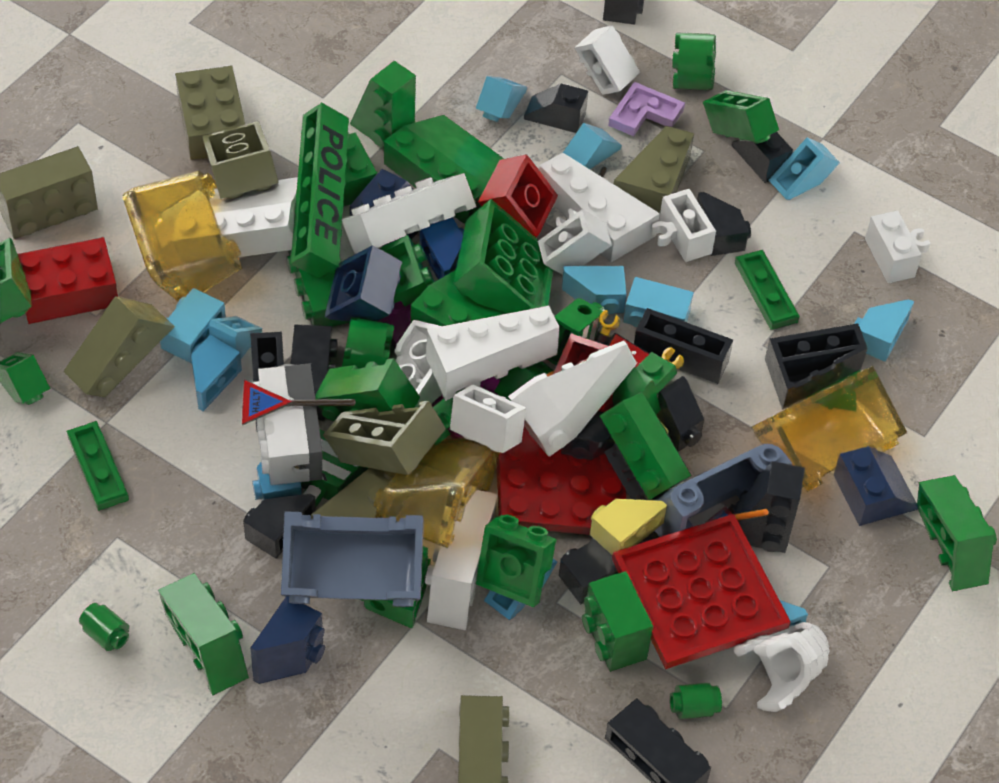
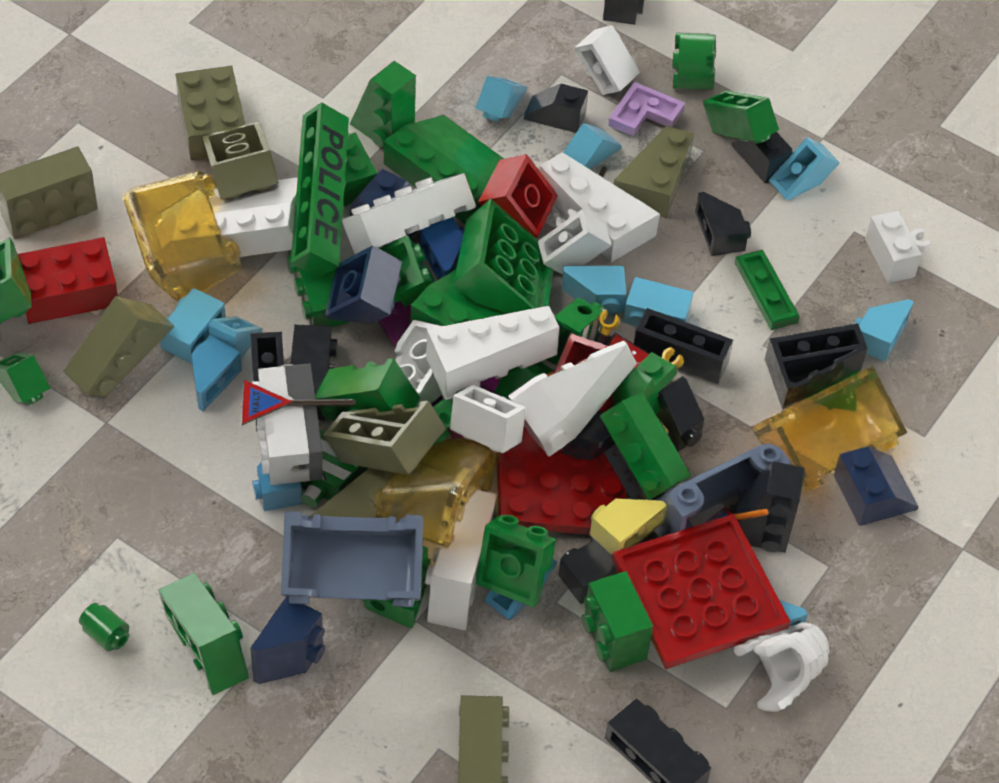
green tile [66,421,129,511] -> none
black slope [243,493,316,559] -> none
green brick [342,317,394,369] -> none
white brick [651,189,716,262] -> none
green brick [669,683,722,719] -> none
green wedge [917,475,997,592] -> none

